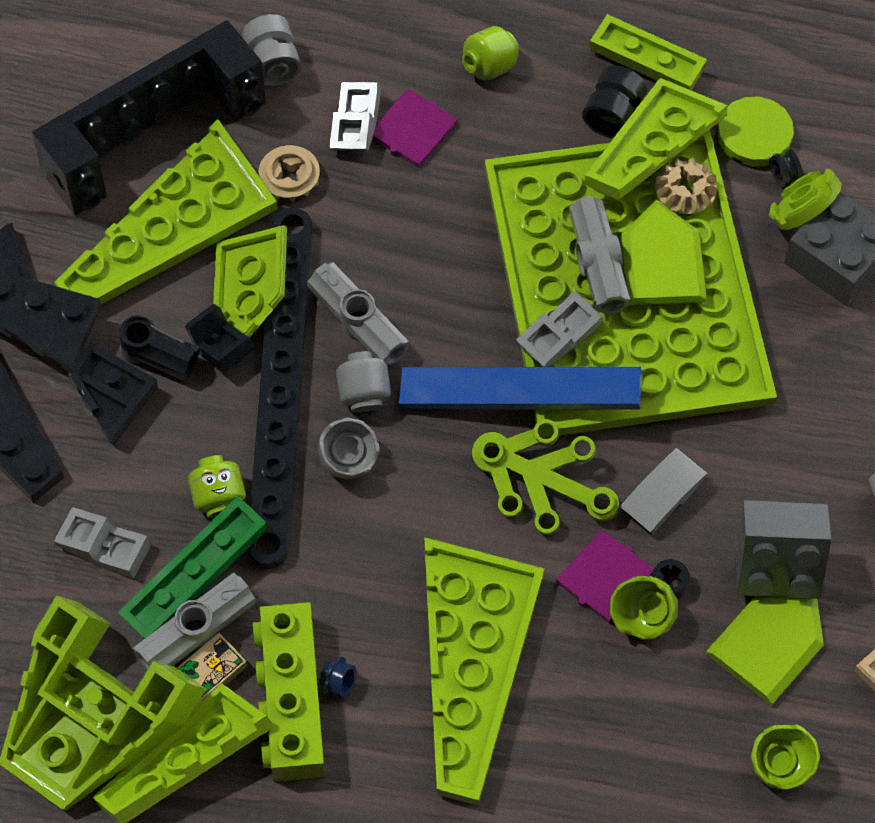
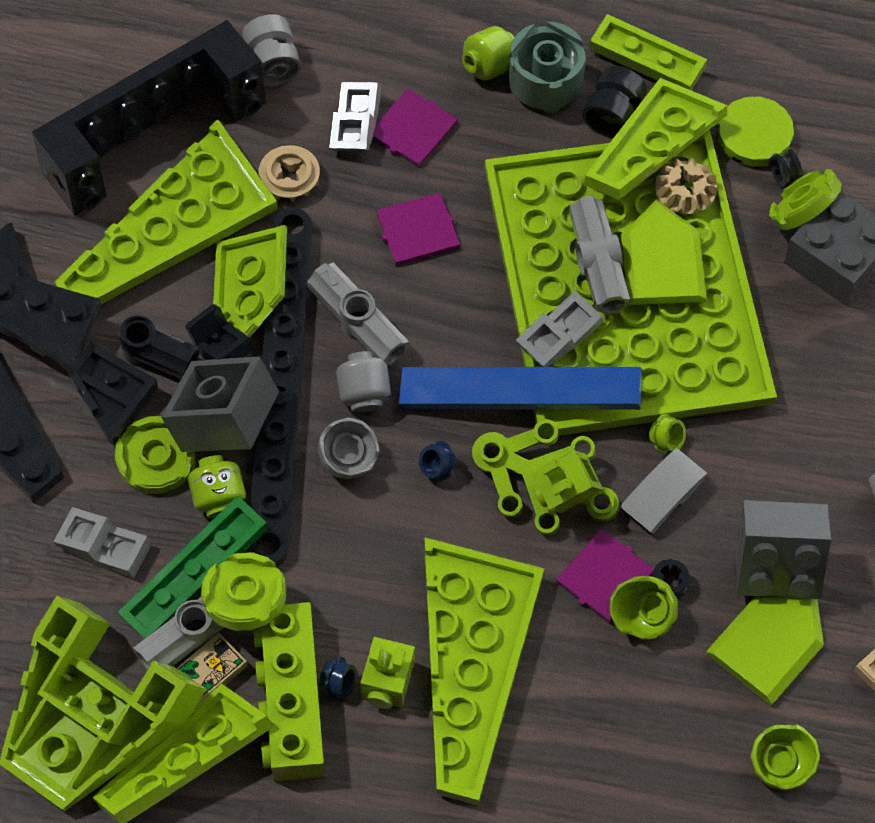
none -> lime tile [115,416,196,494]
none -> dark grey brick [161,356,279,452]
none -> lime tile [201,553,286,631]
none -> lime brick [360,637,415,709]
none -> magenta piece [376,193,460,266]
none -> dark blue plate [419,441,456,481]
none -> sand green brick [509,22,586,114]
none -> lime brick [532,450,603,513]
none -> lime plate [649,414,686,454]

